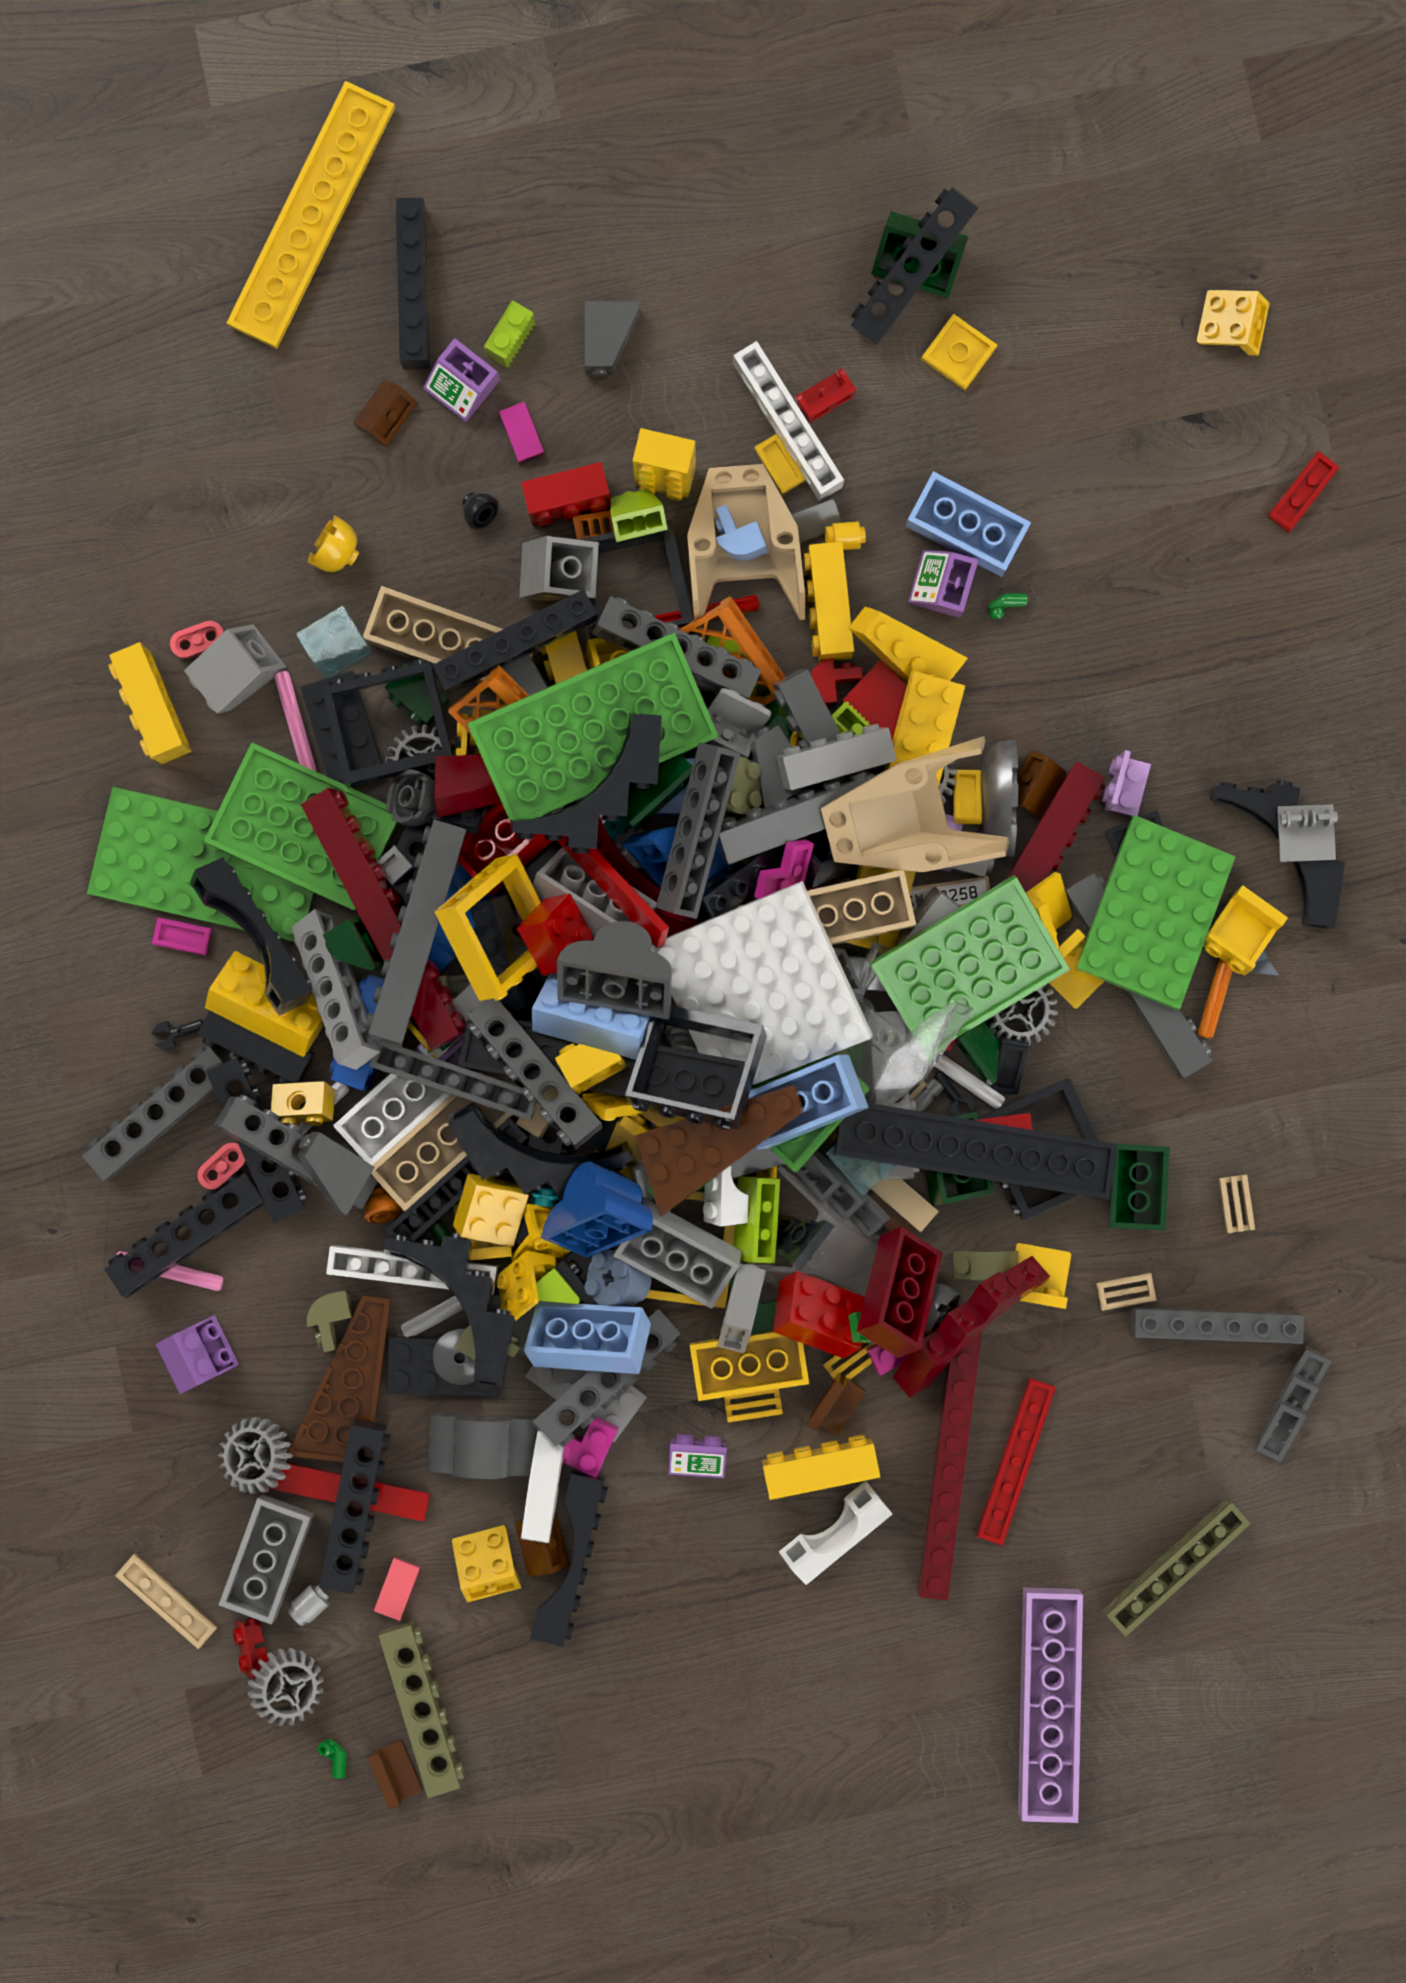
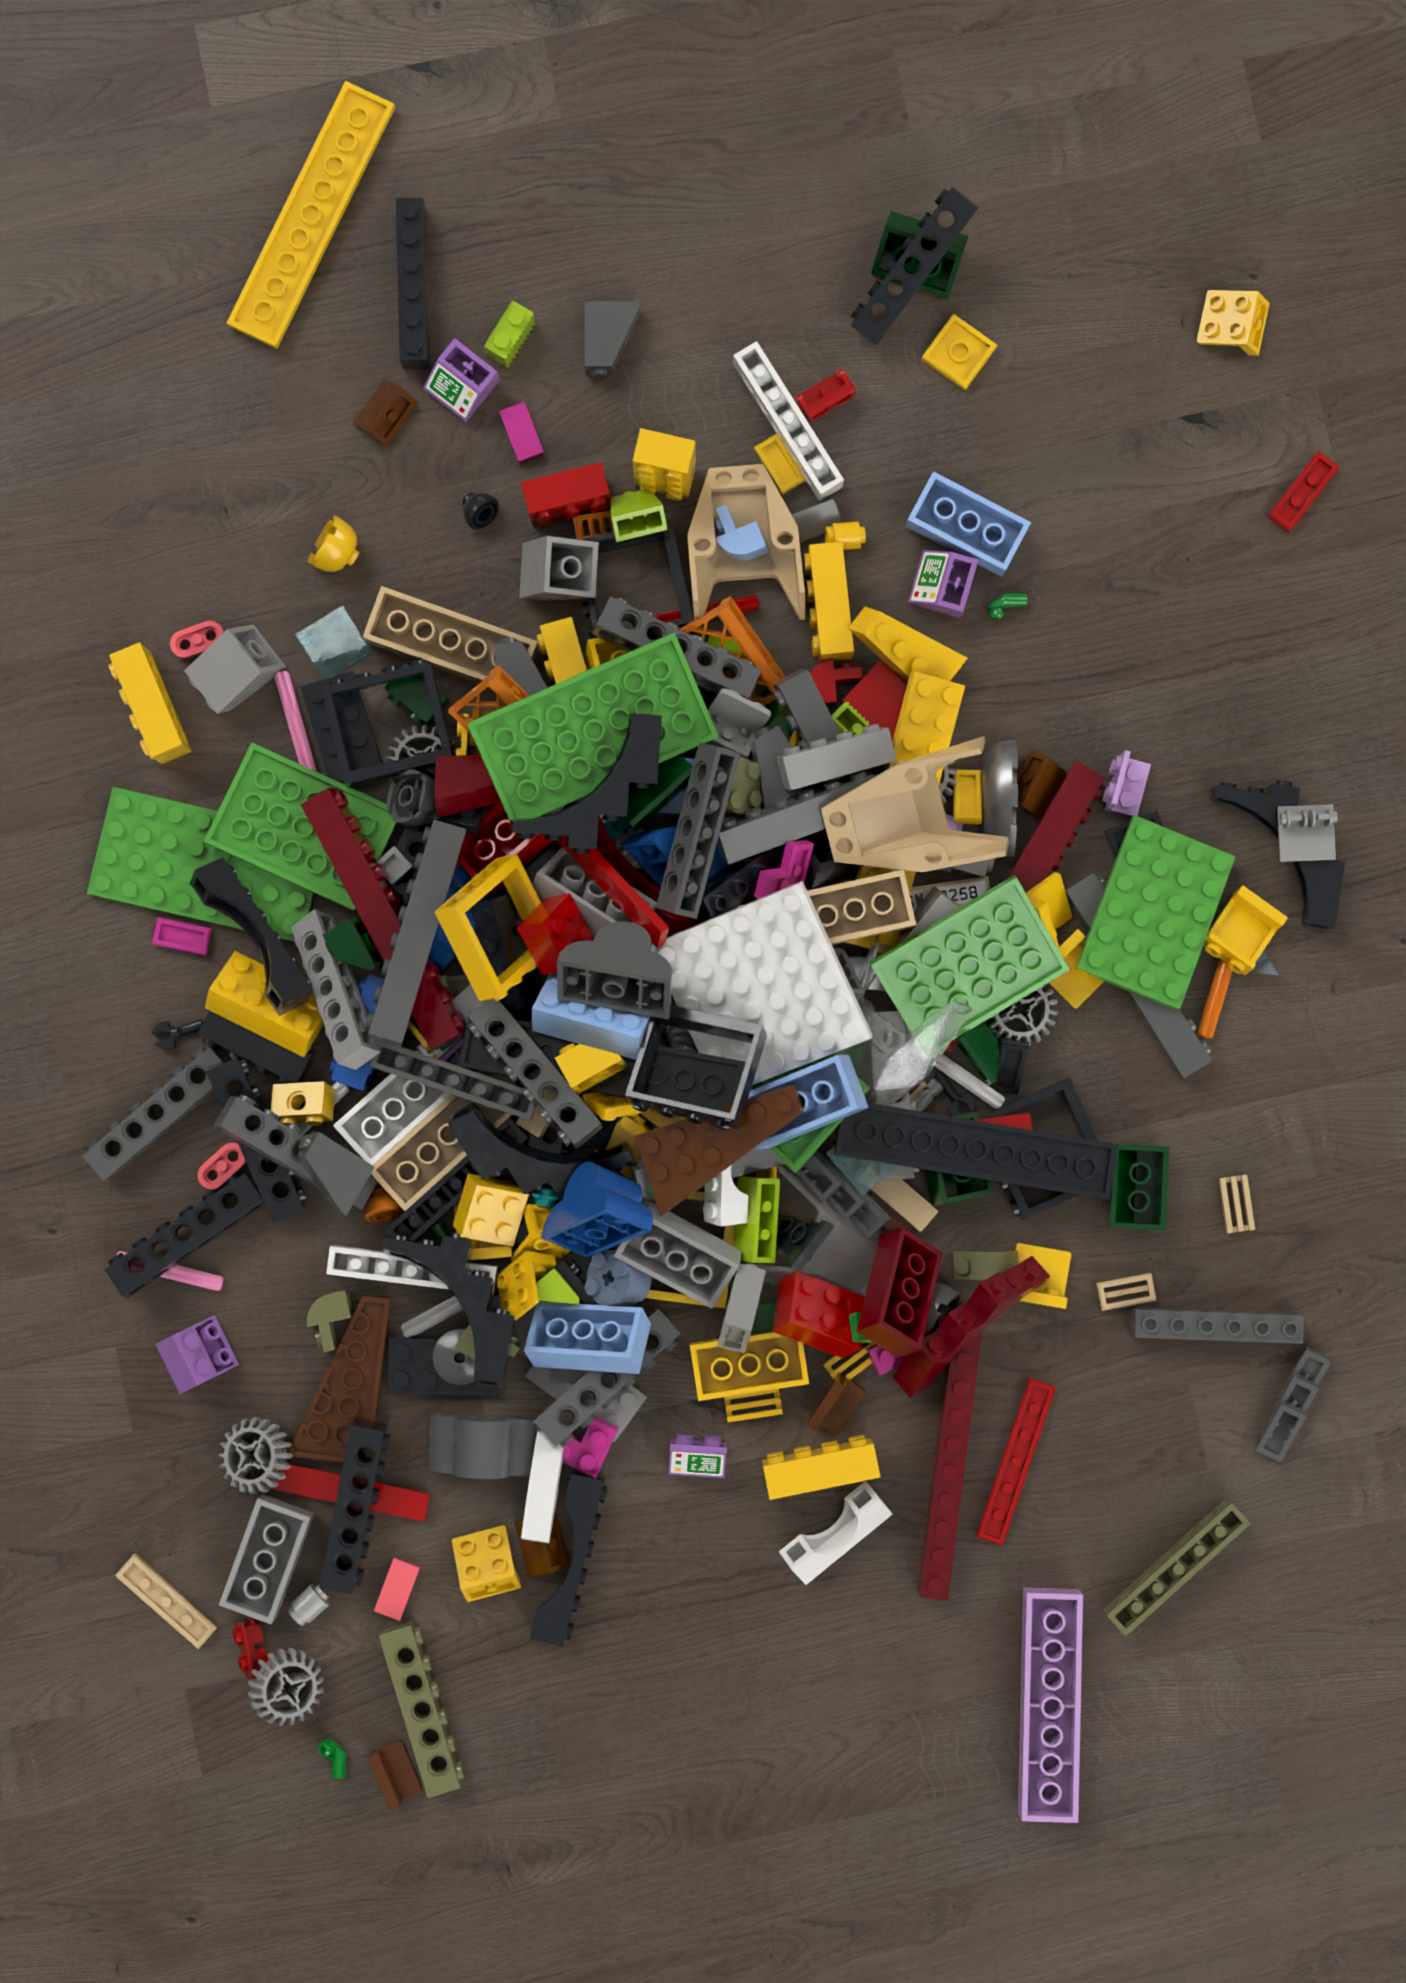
black brick [432,589,598,695] -> none

